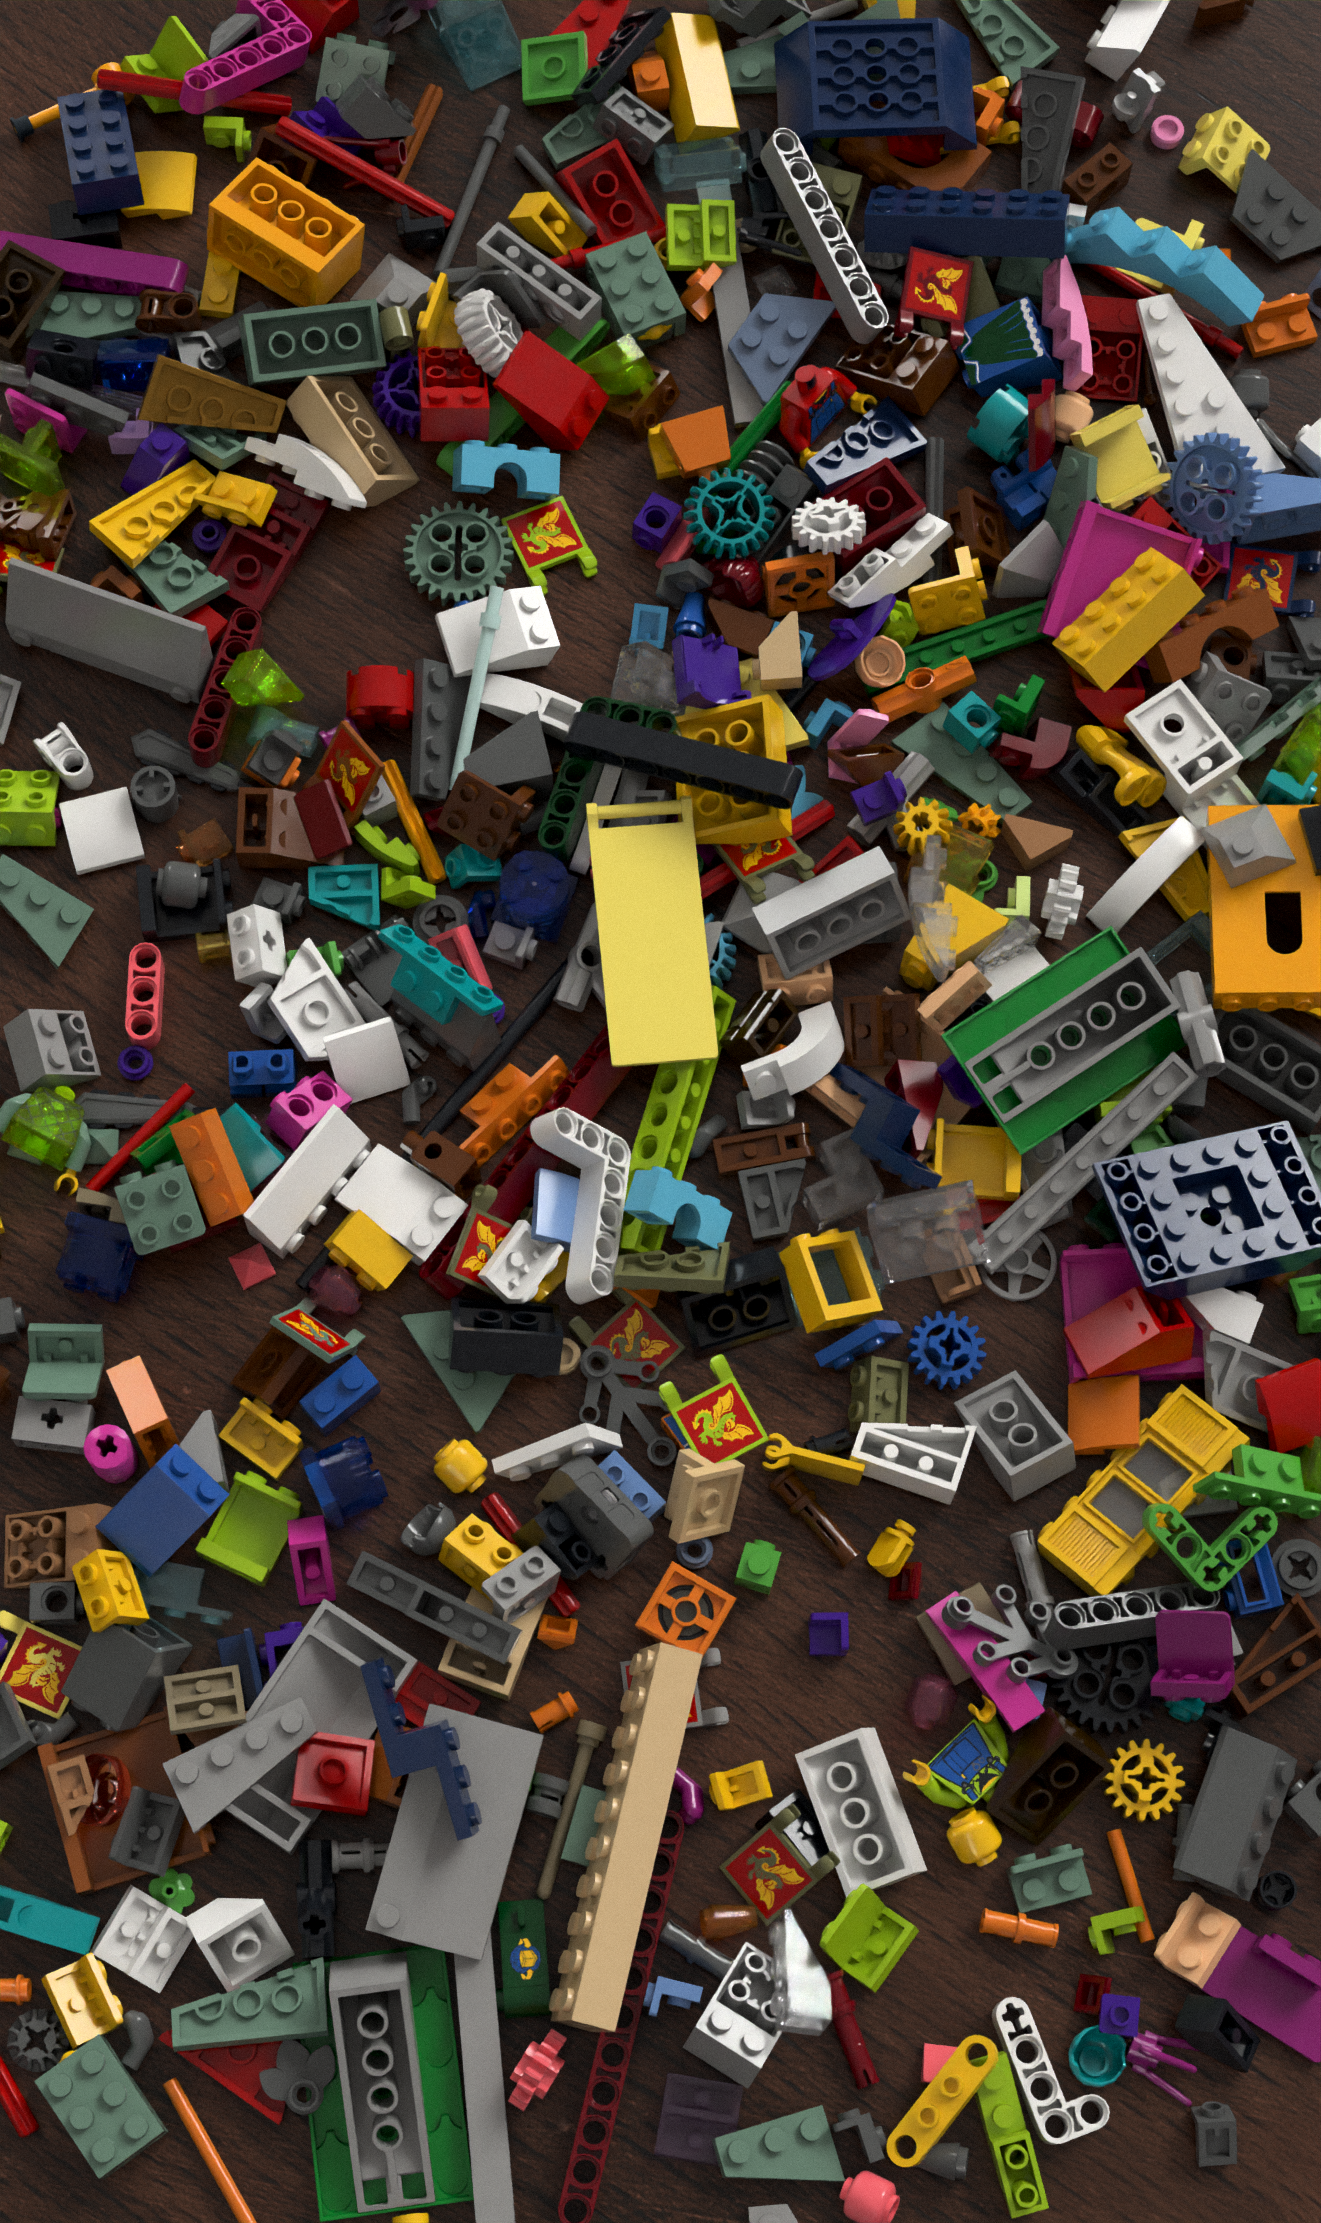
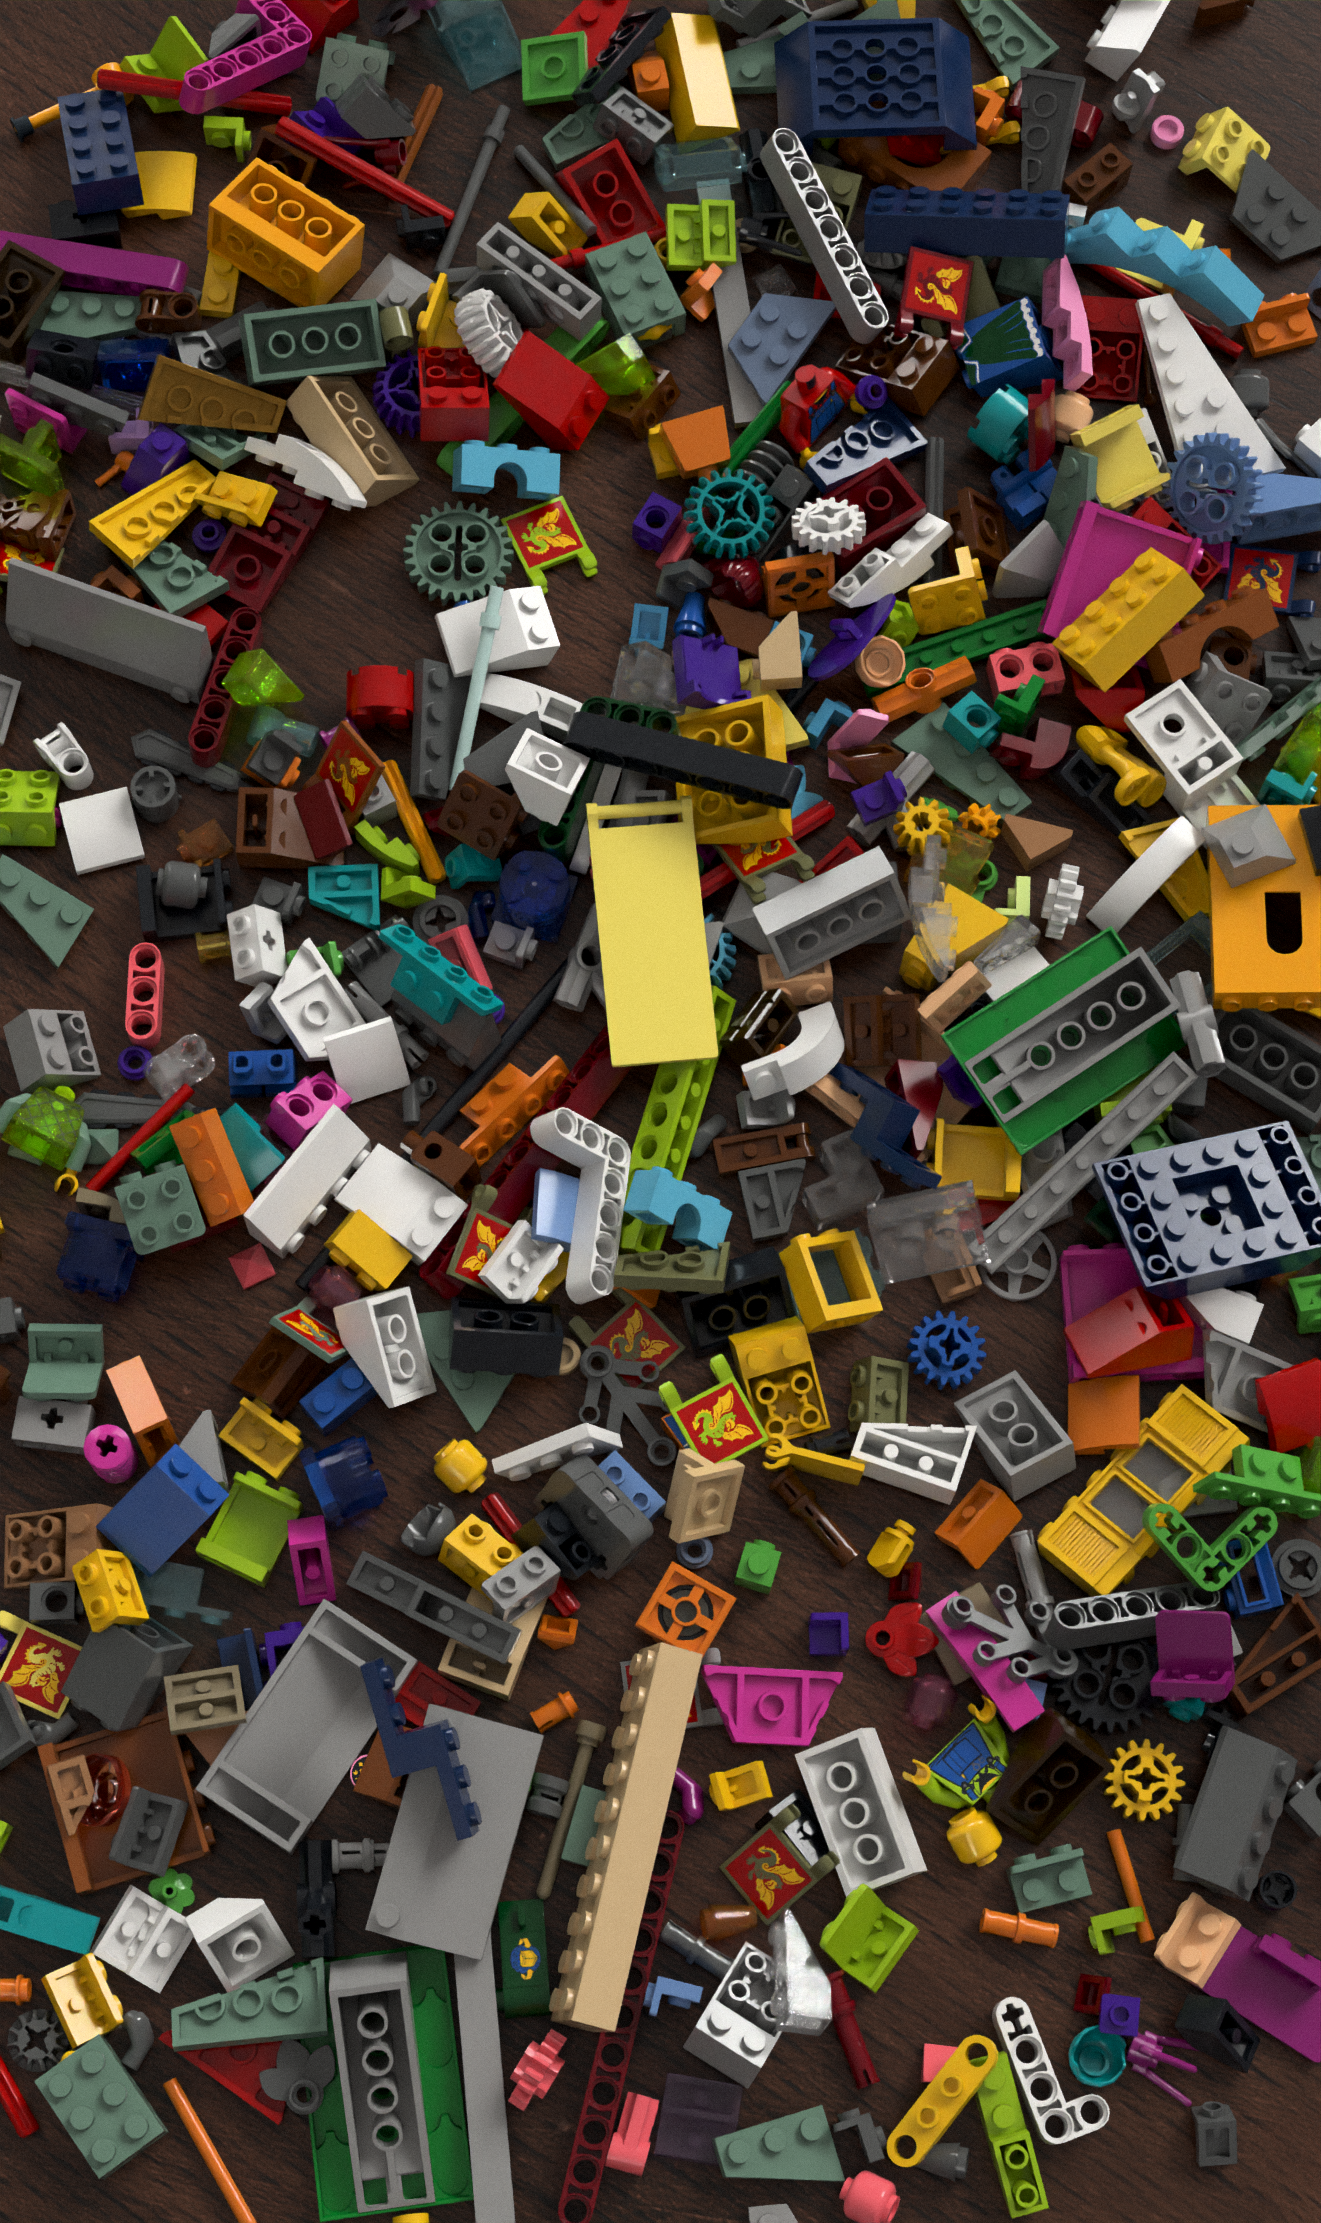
light grey wing [163,1697,318,1834] -> none
red plate [290,1732,375,1816] -> none
blue wing [814,1319,904,1370] -> none
none -> orange hand [95,451,134,488]
none -> clear piece [143,1034,215,1101]
none -> white slope [333,1286,437,1408]
none -> white slope [505,728,590,826]
none -> coral piece [604,2092,659,2177]
none -> dark pink wing [701,1665,843,1747]
none -> yellow slope [728,1316,831,1448]
none -> dark purple plate [855,375,887,409]
none -> red plate [865,1602,940,1676]
none -> orange panel [934,1478,1022,1570]
none -> coral brick [986,642,1066,702]

